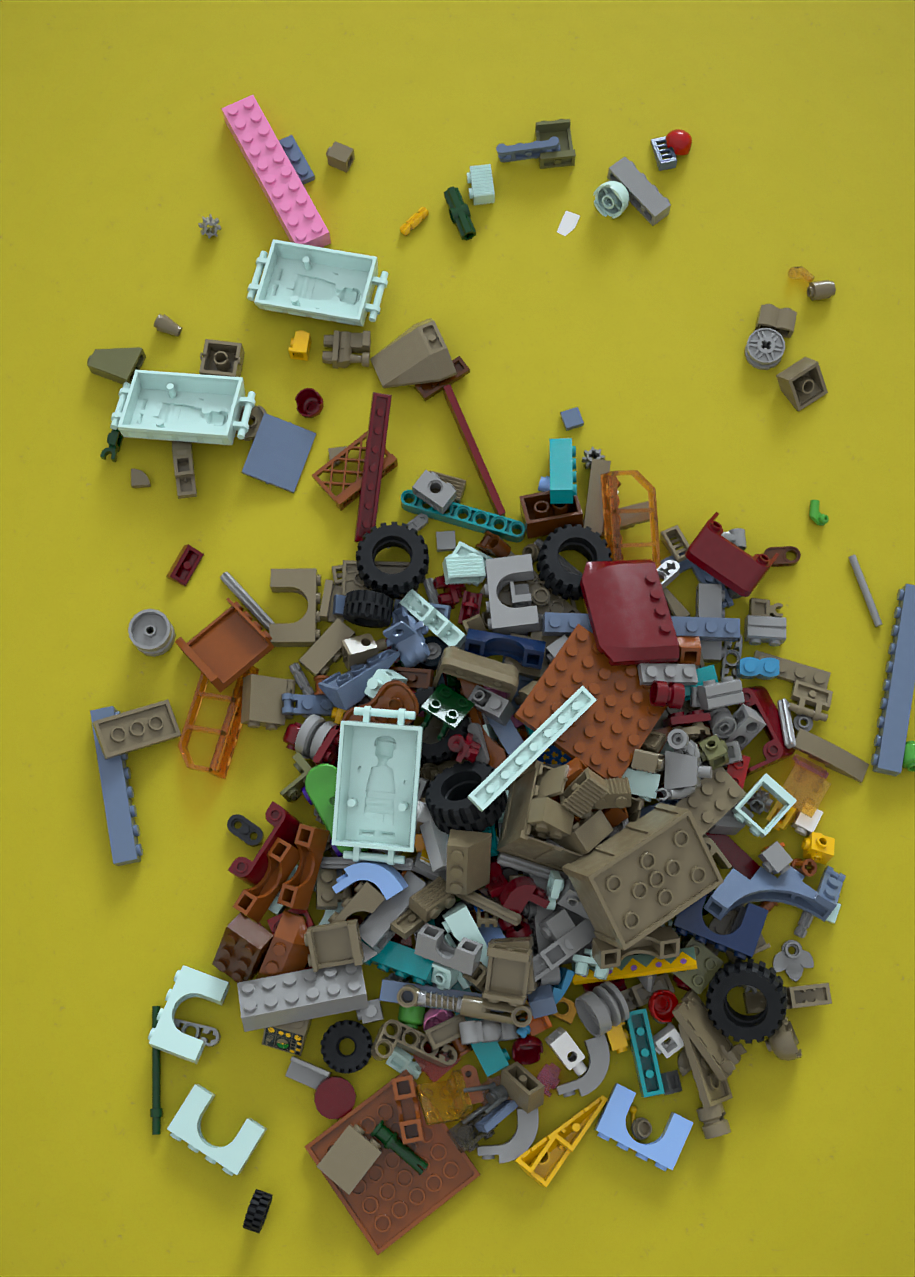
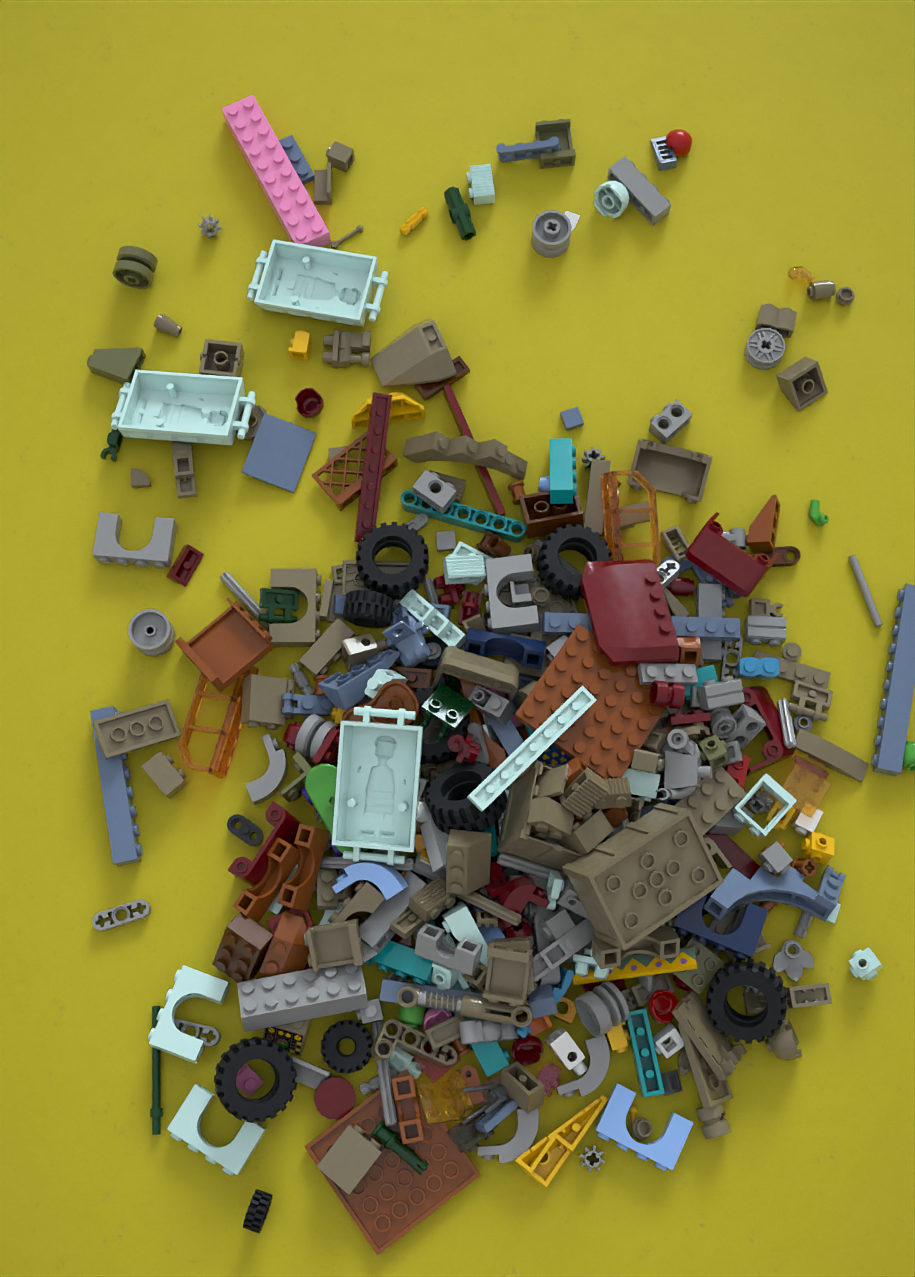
none -> light grey beam [92,899,151,931]
none -> light grey arch [93,512,177,569]
none -> olive wheel [112,246,158,289]
none -> dark tan brick [141,751,188,799]
none -> black tyre [214,1037,297,1123]
none -> bright pink bracket [236,1062,264,1097]
none -> light grey arch [246,734,288,805]
none -> dark green plate [258,588,299,624]
none -> dark tan panel [314,162,333,205]
none -> dark tan hinge [331,225,363,249]
none -> yellow wedge [351,392,425,429]
none -> light grey axle [359,1068,398,1095]
none -> light grey axle [371,1021,397,1126]
none -> dark tan arch [403,432,527,480]
none -> dark orange bush [508,481,526,505]
none -> light grey wheel [531,210,572,258]
none -> light grey gear [579,1145,605,1172]
none -> dark tan windscreen [628,438,712,504]
none -> light grey brick [649,400,693,444]
none -> dark red brick [666,577,694,597]
none -> dark orange slope [745,495,781,553]
none -> dark tan plate [782,643,802,661]
none -> dark tan plate [836,287,854,305]
none -> light aqua brick [849,947,883,981]

